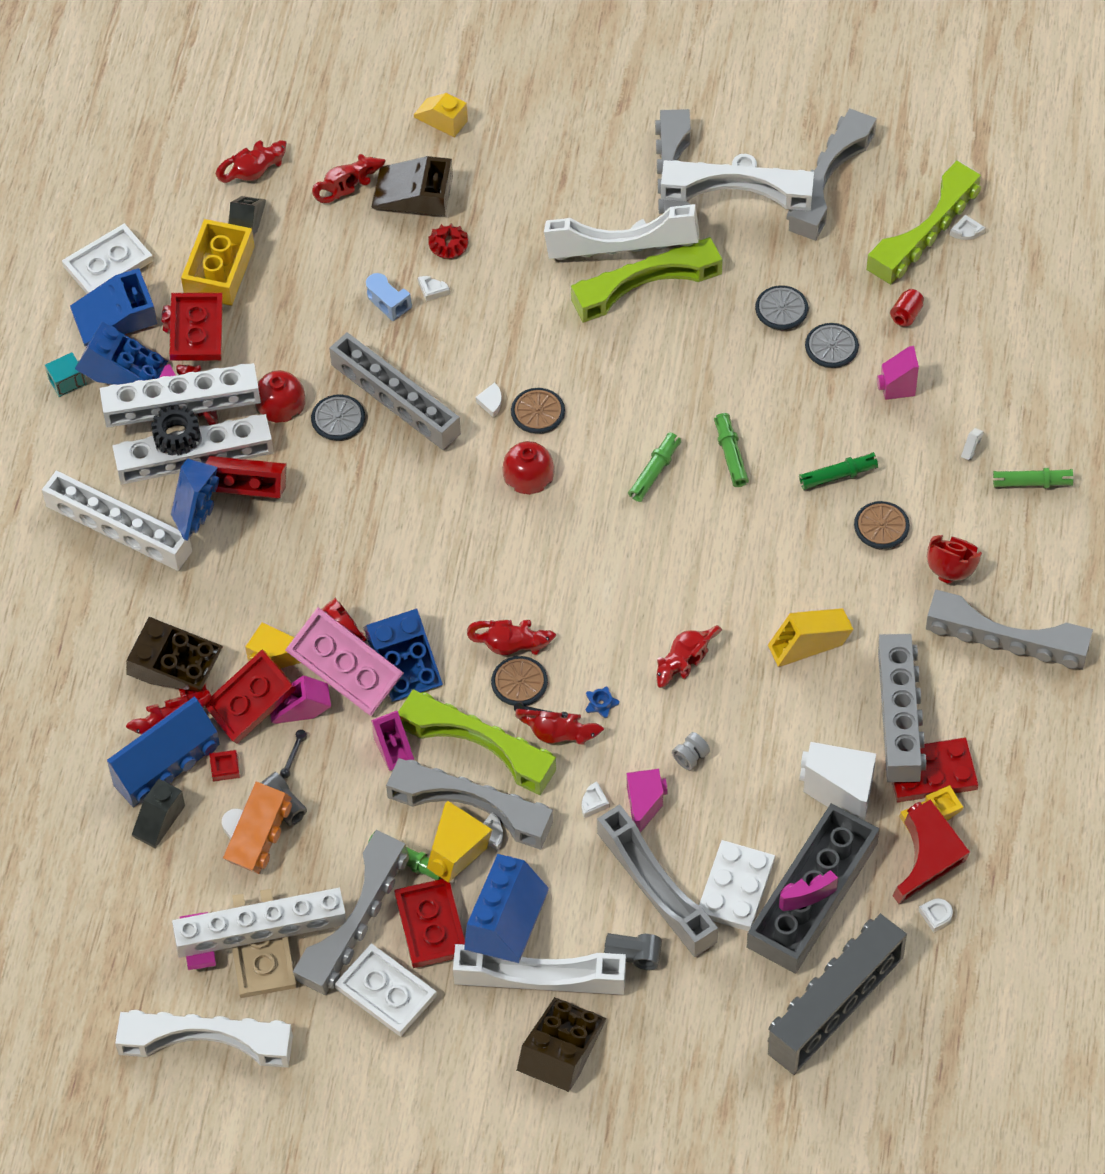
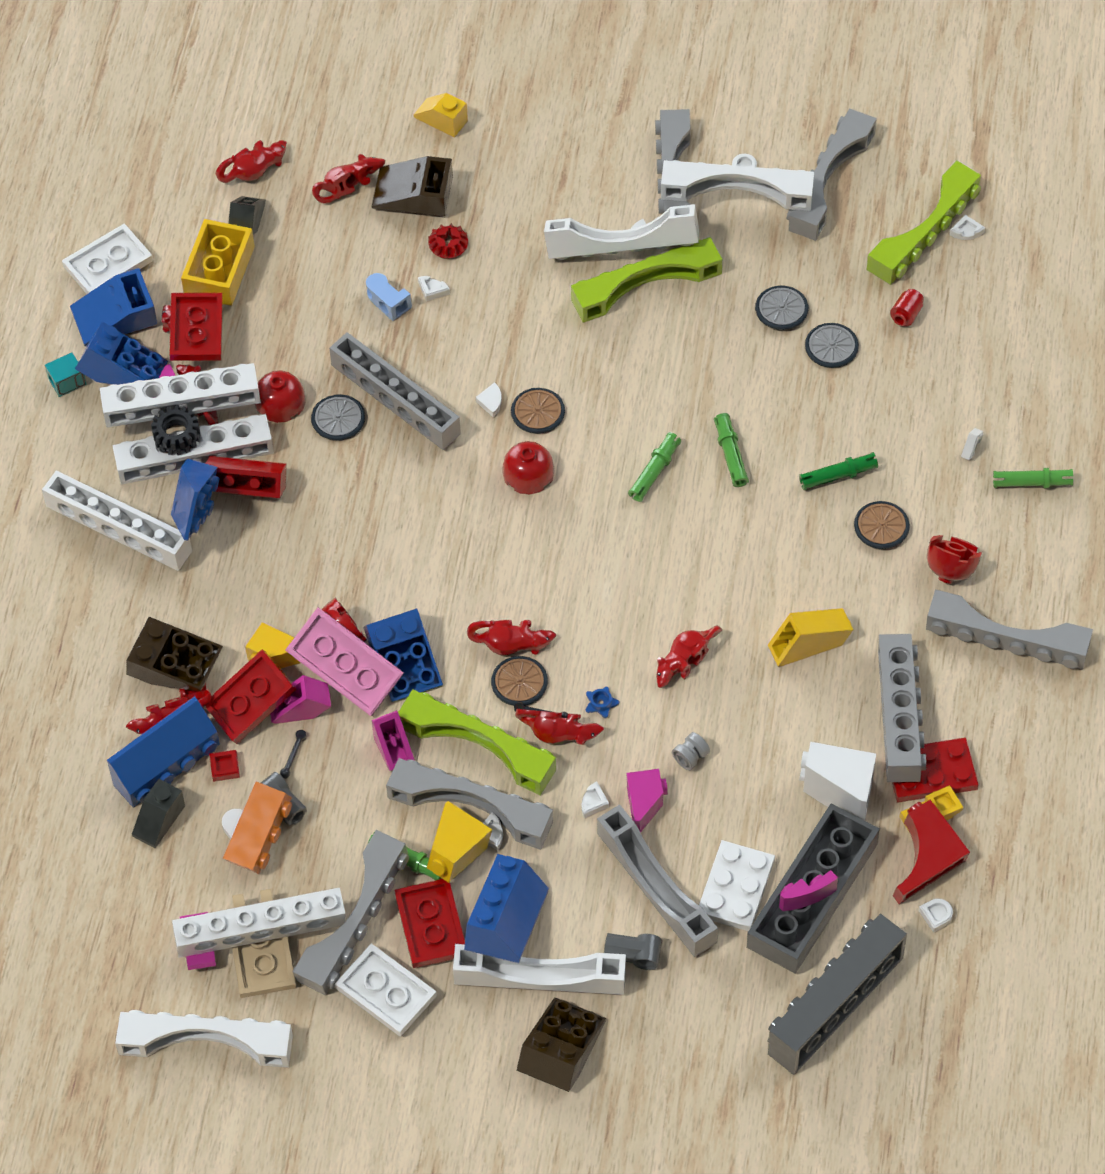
dark pink slope [877,346,919,400] -> none

